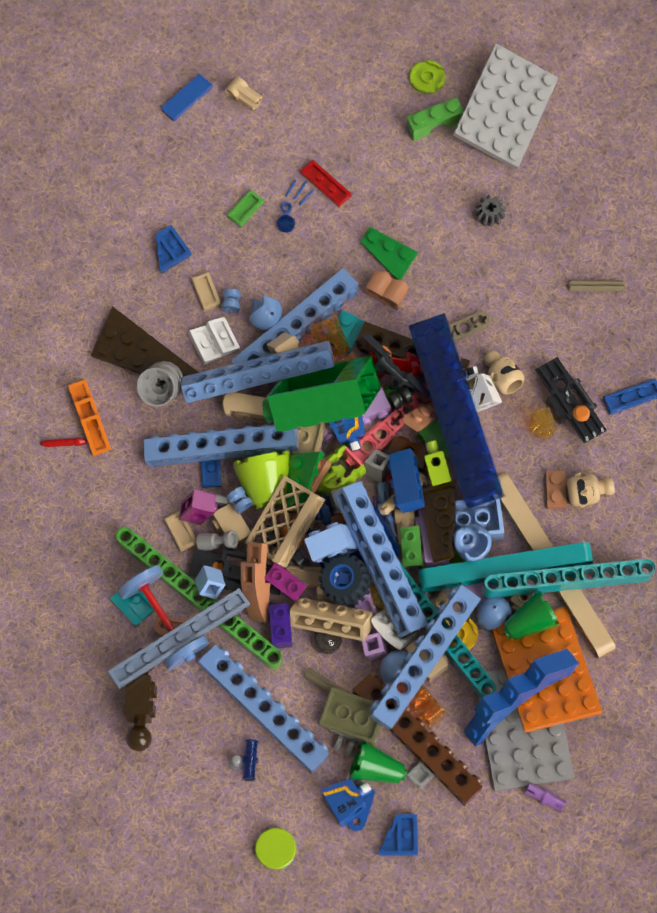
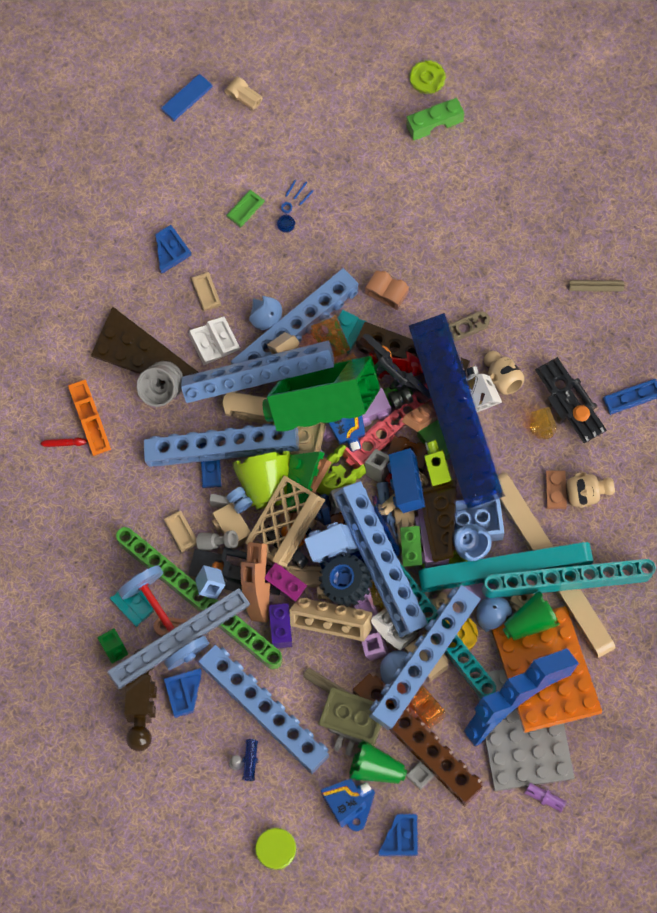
magenta brick [179,489,217,525] -> none
medium blue wheel [221,289,241,313] -> none
red tile [300,159,352,207] -> none
clear smoke hair [311,631,342,654] -> none
green wing [360,227,418,280] -> none
light grey plate [453,43,558,169] -> none
dark grey gear [475,195,506,227] -> none
none -> green bracket [97,628,129,664]
none -> blue wing [164,668,202,718]

